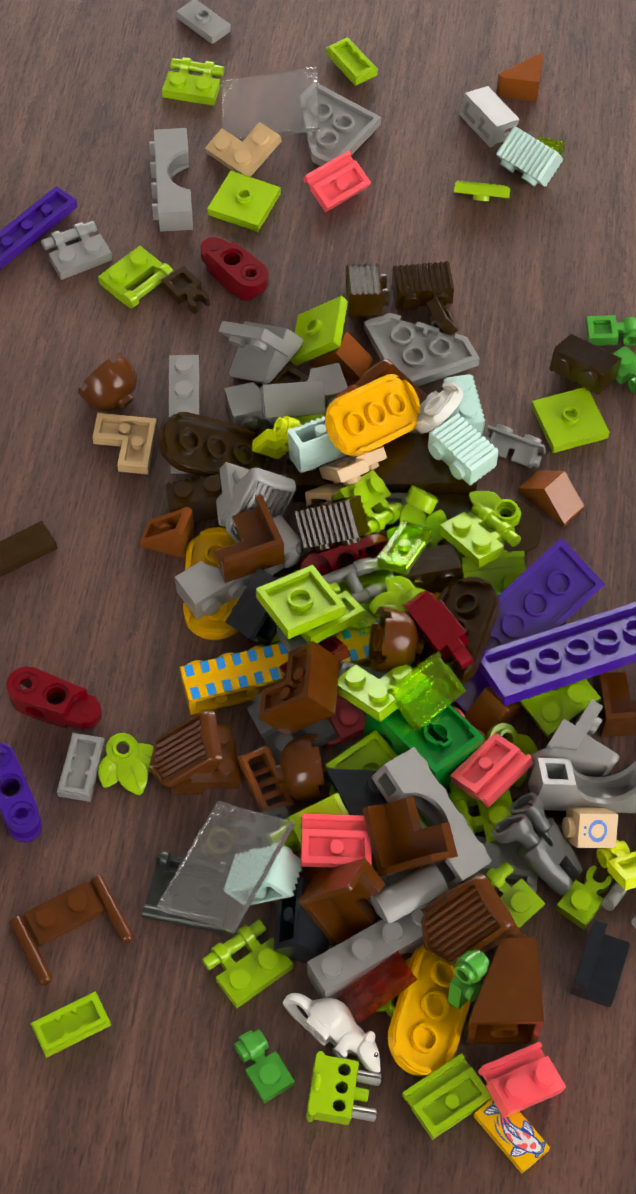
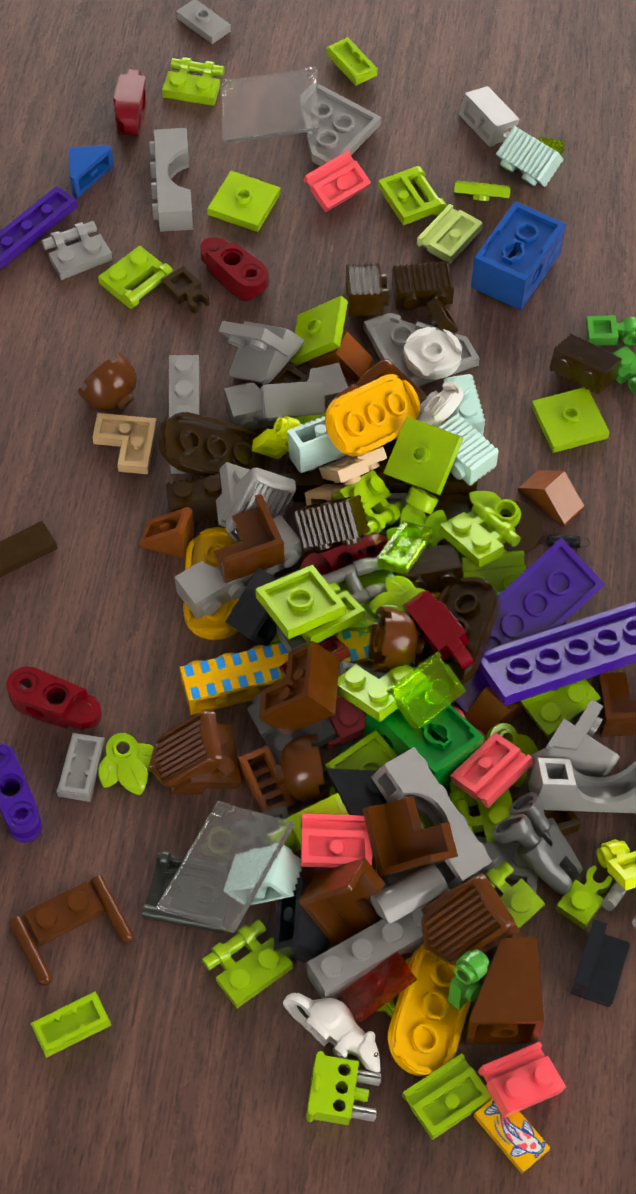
tan plate [205,122,282,177] -> none
bright green plate [234,1029,295,1104] -> none
light grey hinge [485,424,546,469] -> none
dark orange slope [496,53,544,102] -> none
tan brick [562,807,618,848] -> none
none -> blue slope [69,145,114,198]
none -> dark red piece [113,70,147,136]
none -> lime plate [378,166,447,226]
none -> lime plate [383,416,464,495]
none -> white tile [403,327,462,380]
none -> yellowish green plate [417,204,483,264]
none -> blue piece [471,201,566,310]
none -> black piece [539,535,590,548]

